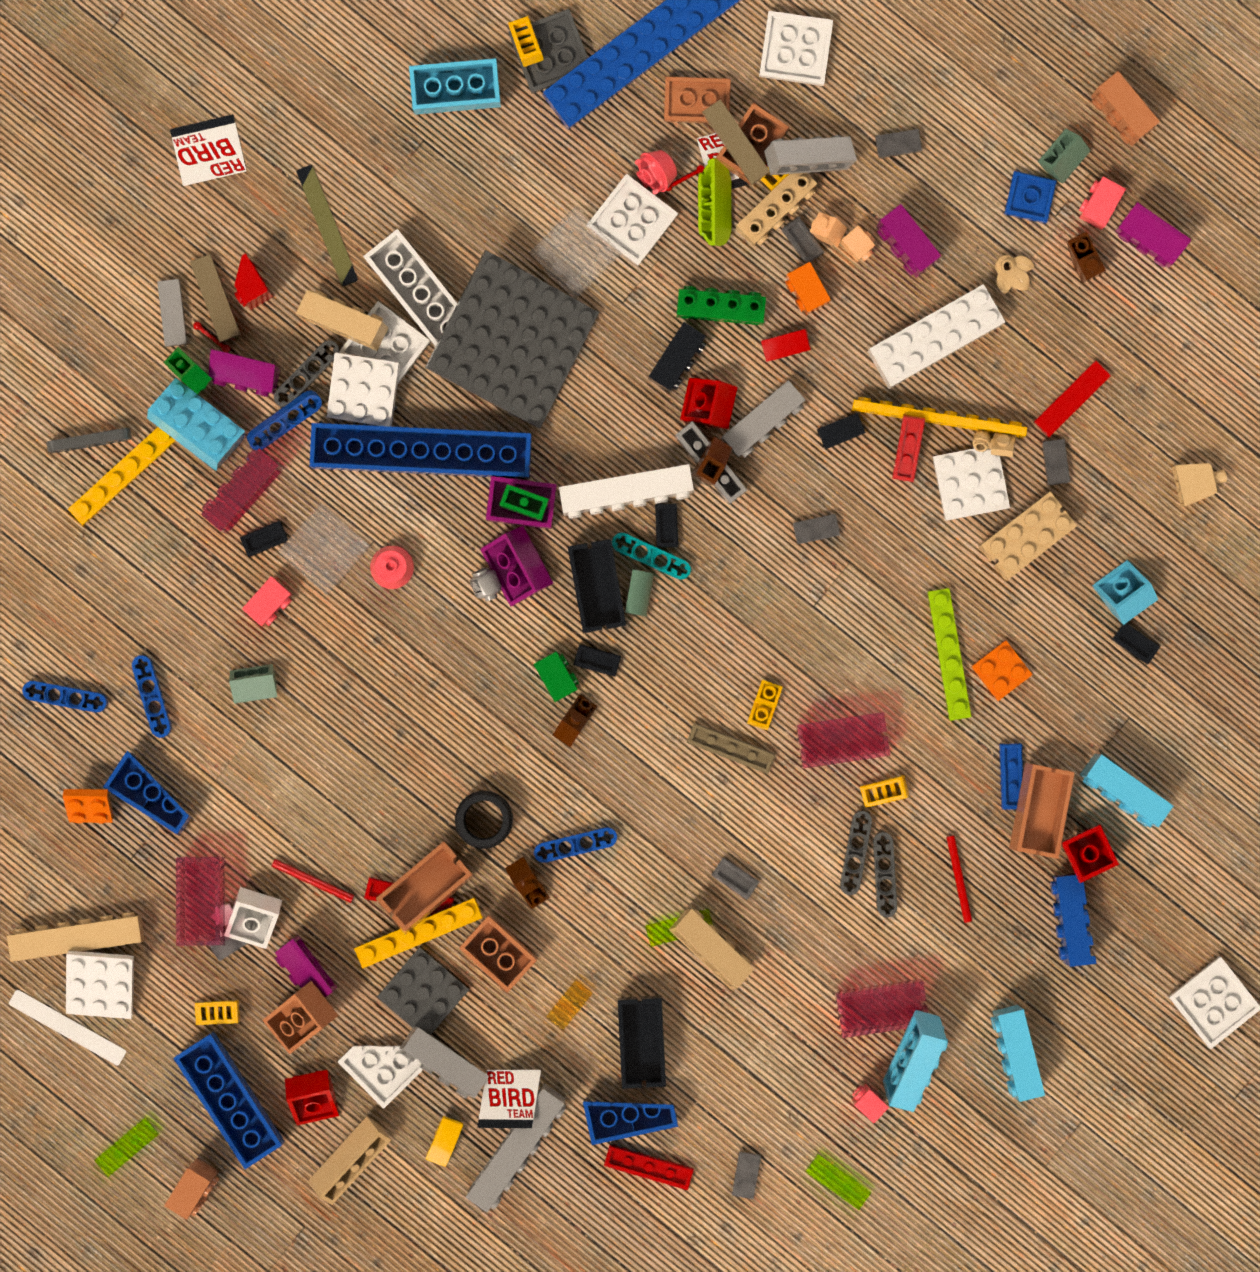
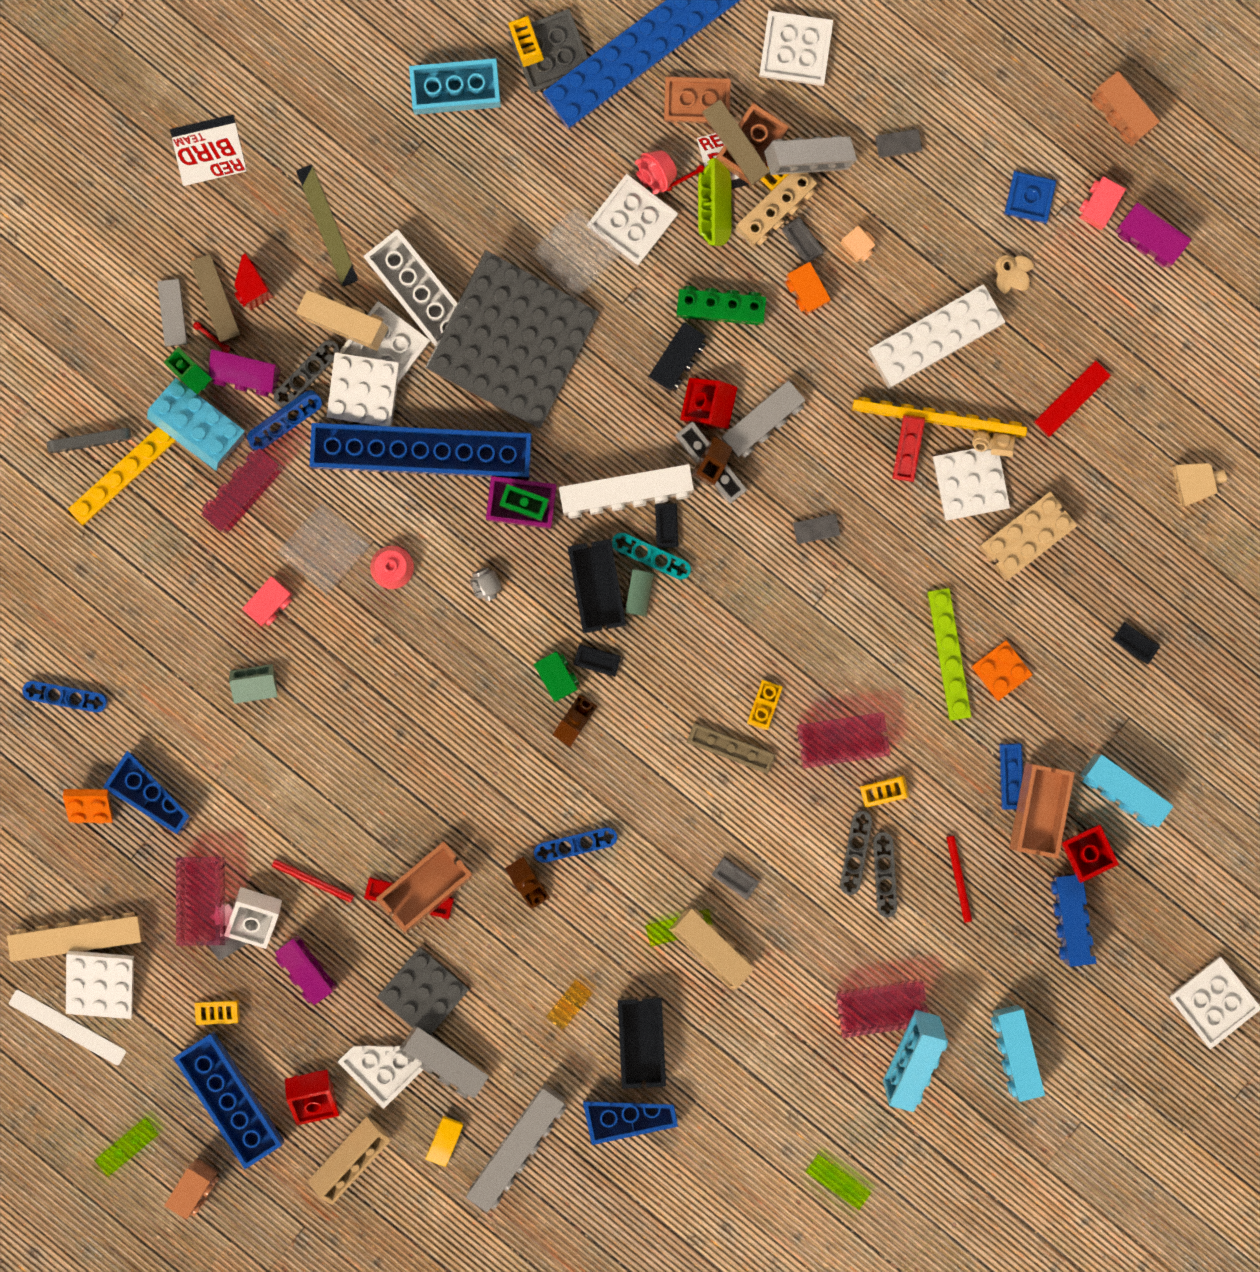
blue beam [132,655,172,738] -> none
black tile [240,521,289,558] -> none
nougat brick [262,981,339,1055] -> none
yellow plate [354,897,483,969] -> none
black tyre [455,791,513,849] -> none
nougat brick [459,914,538,993] -> none
sticker [477,1070,541,1129] -> none
magenta slope [480,526,554,607] -> none
red tile [604,1144,694,1190] -> none
flat silver tile [732,1151,761,1199] -> none
red slope [761,329,812,362] -> none
light nougat brick [810,212,847,247] -> none
black tile [817,413,866,450] -> none
coral brick [851,1084,889,1123] -> none
magenta brick [876,204,941,278] -> none
sand green brick [1038,129,1090,184] -> none
flat silver tile [1042,439,1070,485] -> none
reddish brown slope [1067,232,1106,284] -> none
medium azure slope [1092,560,1158,625] -> none

